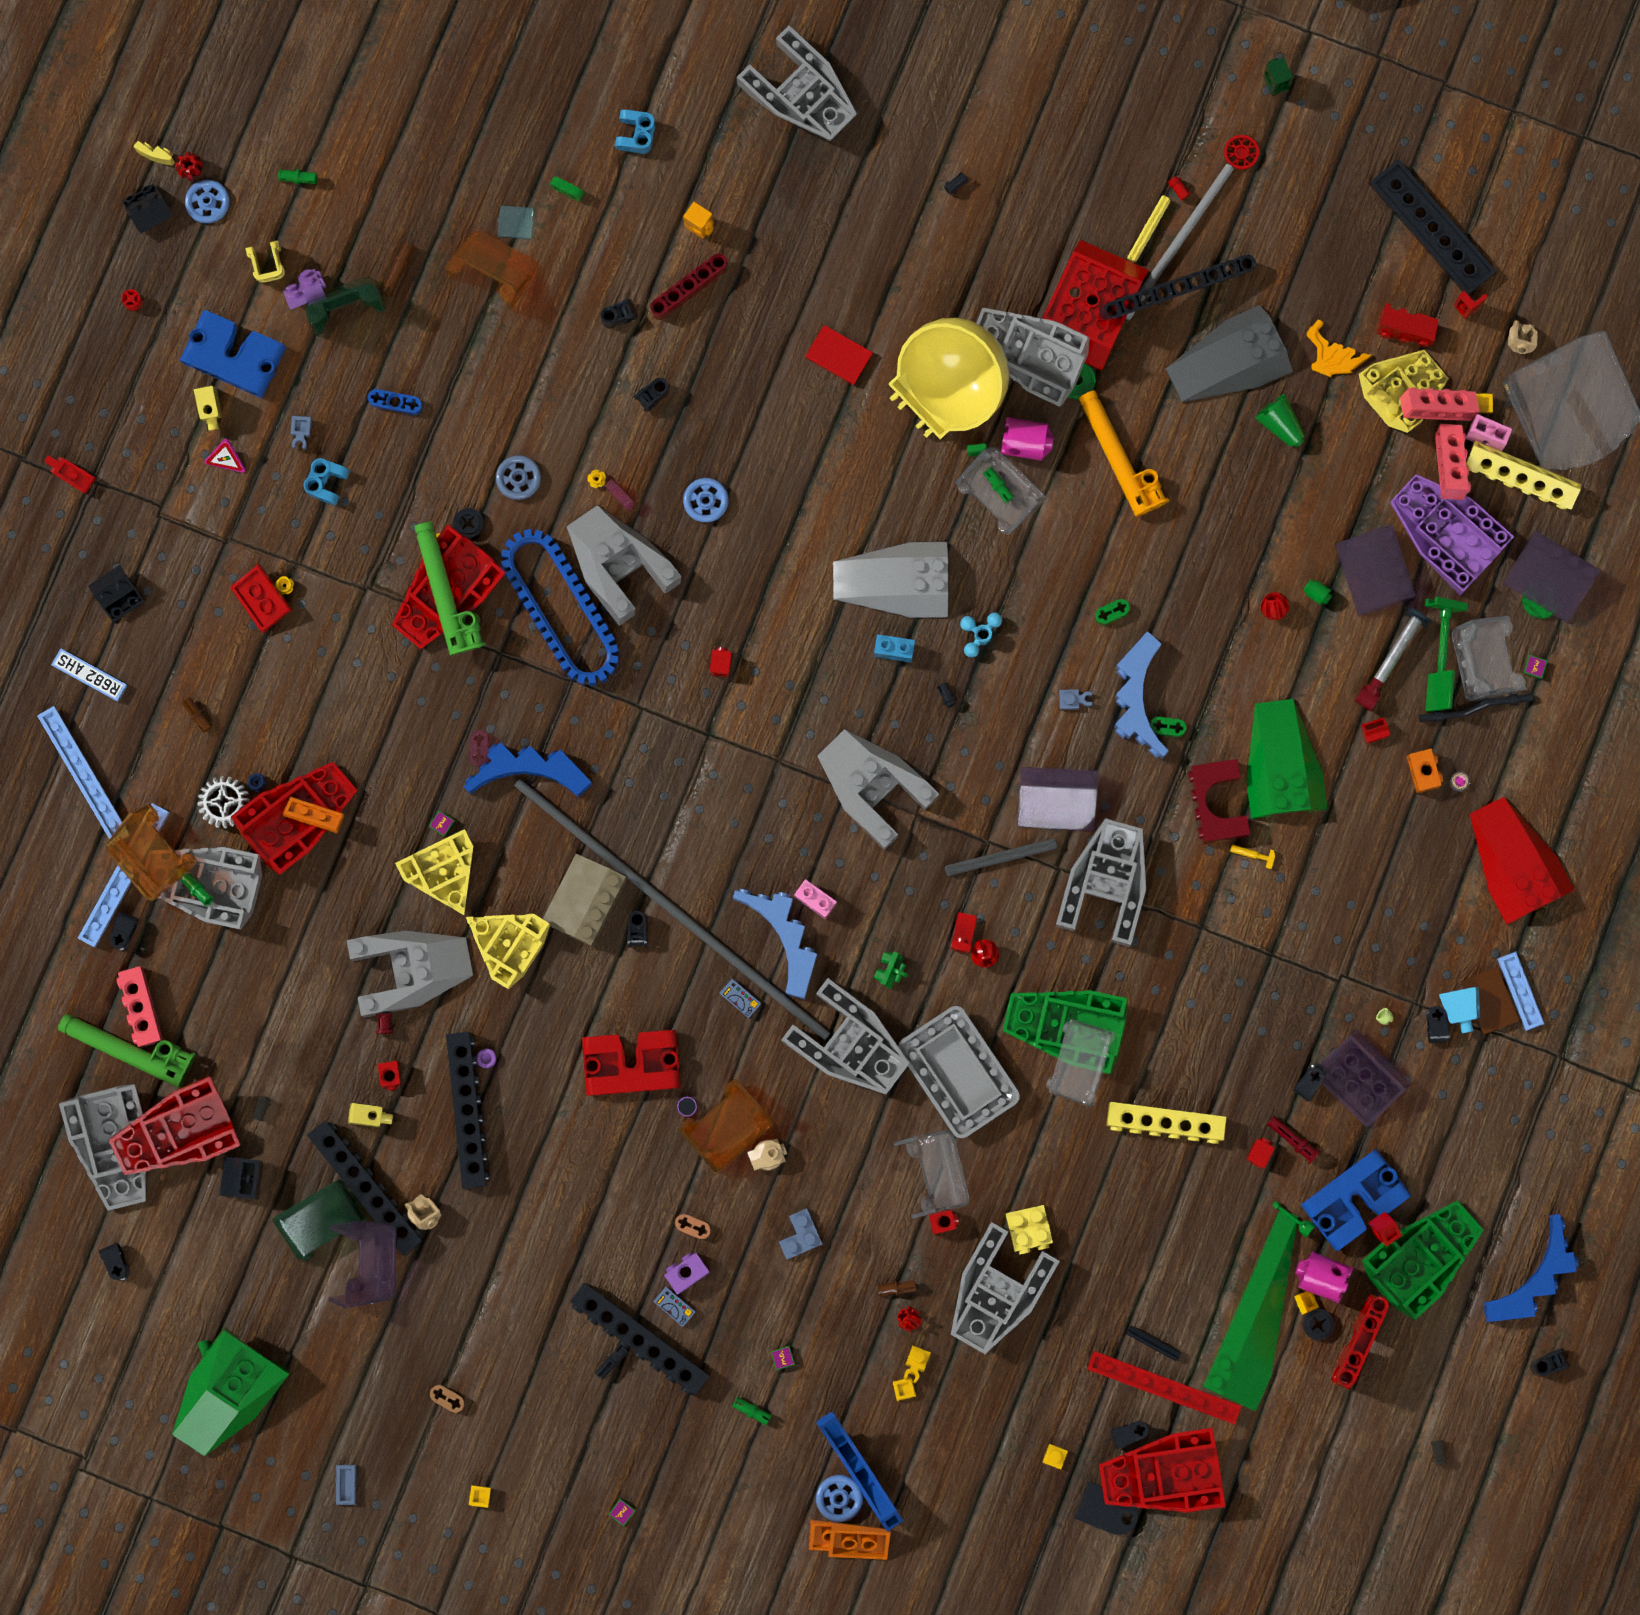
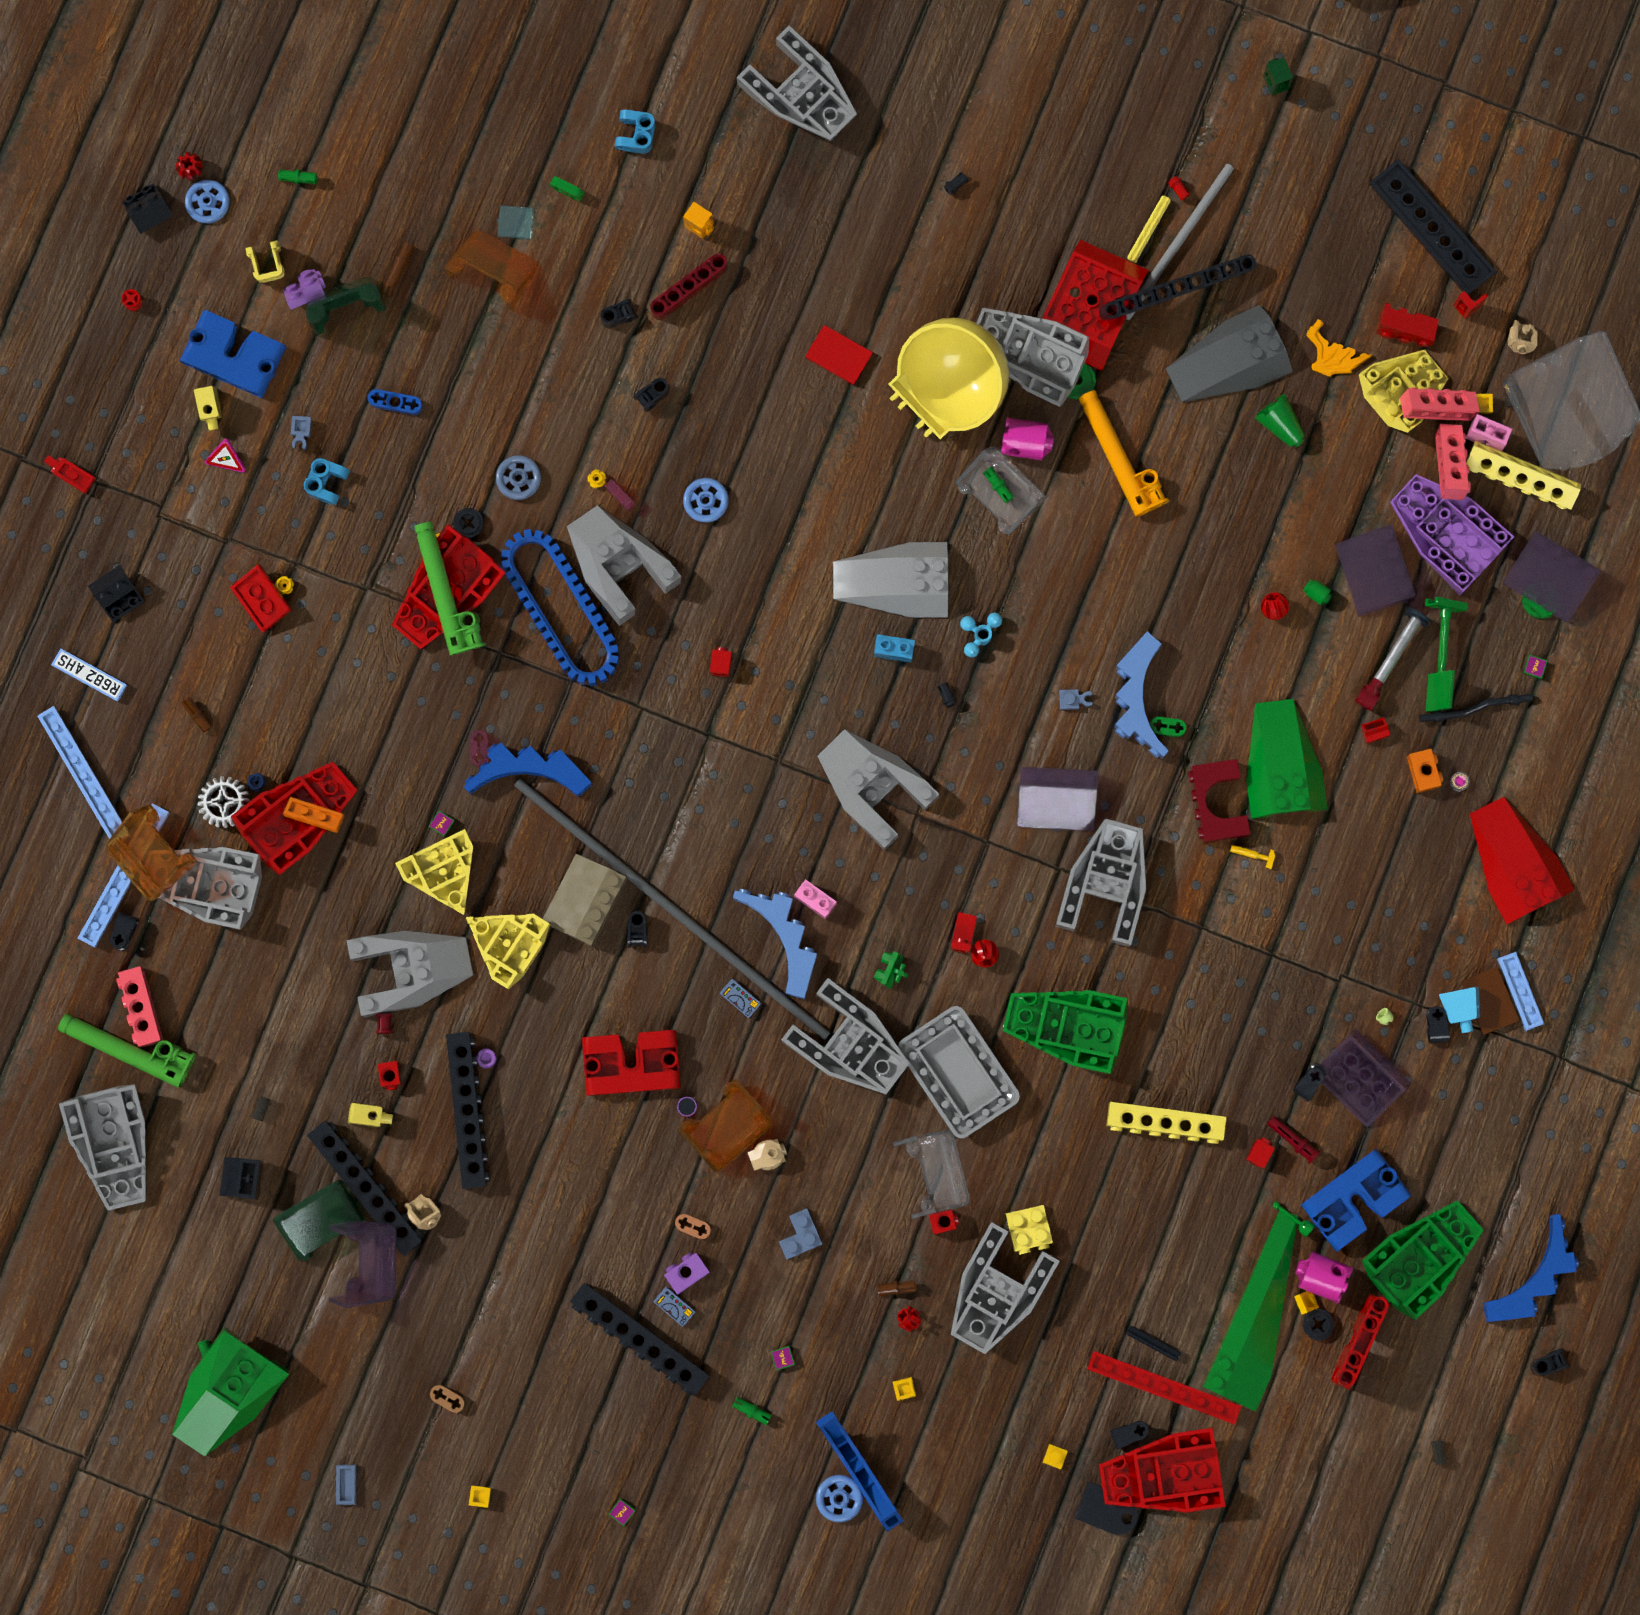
black piece [99,1242,130,1281] -> none
red wedge [109,1076,241,1175] -> none
light yellow slope [134,141,175,165] -> none
green pin [181,873,214,906] -> none
black axle [595,1344,629,1379] -> none
orange slope [809,1519,891,1560] -> none
yellow plate [904,1346,931,1383] -> none
dark grey axle [945,839,1057,876] -> none
green tile [967,444,987,457] -> none
clear windscreen [1046,1018,1116,1107] -> none
green beam [1095,599,1130,625] -> none
red wheel [1224,135,1259,170] -> none
red brick [1369,1212,1402,1246] -> none
clear windscreen [1452,616,1526,701] -> none

